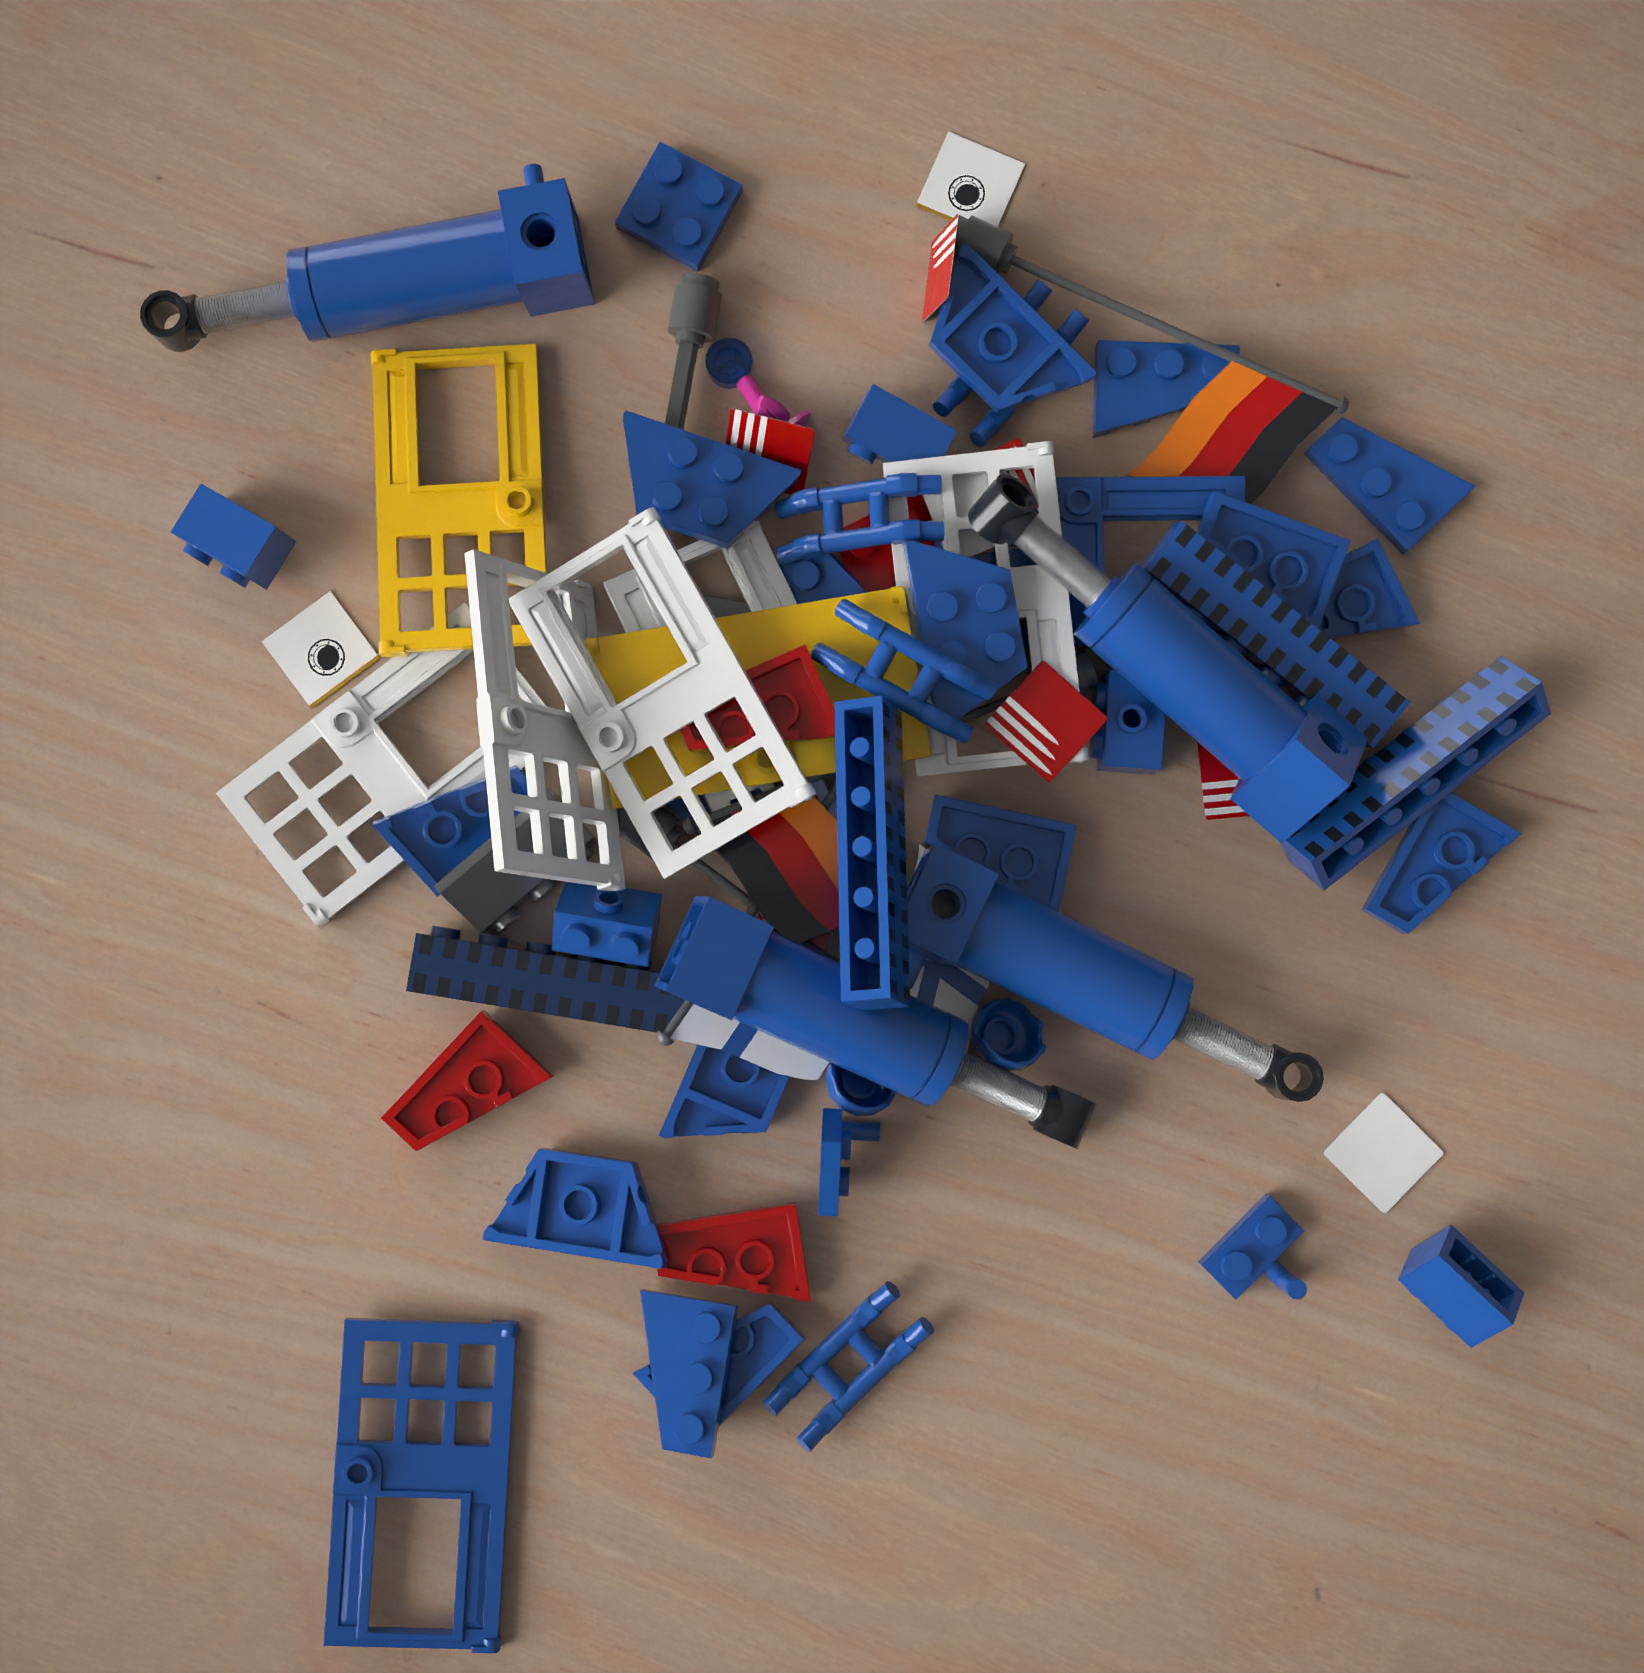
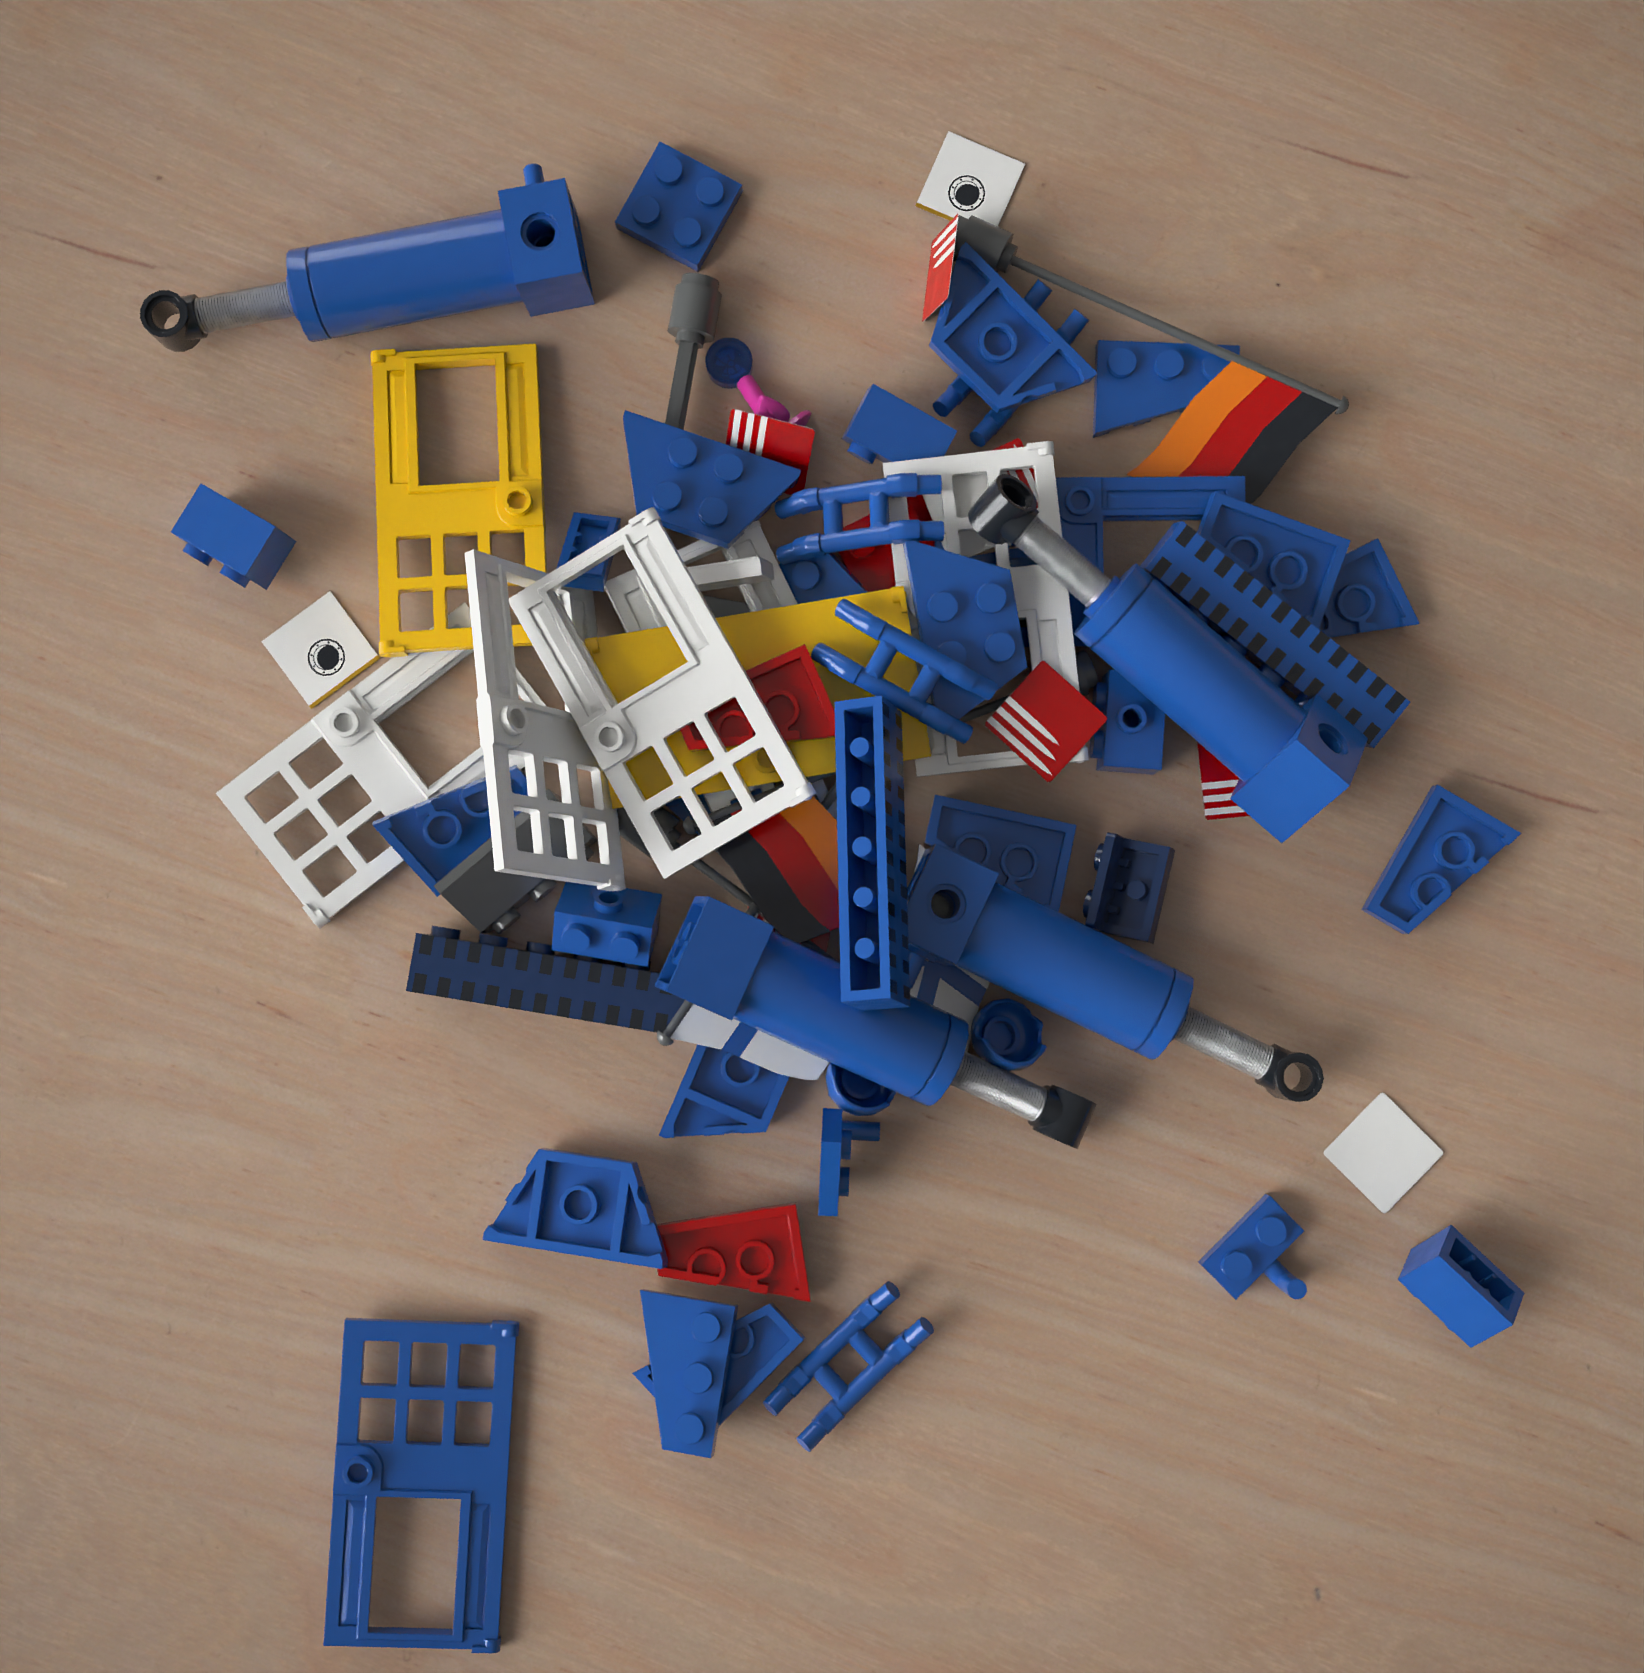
red wing [381,1010,554,1151] -> none
blue brick [1281,656,1551,891] -> none
blue wing [1304,417,1475,555] -> none
none -> blue plate [556,512,621,592]
none -> white tile [687,556,775,592]
none -> dark blue bracket [1083,832,1175,944]

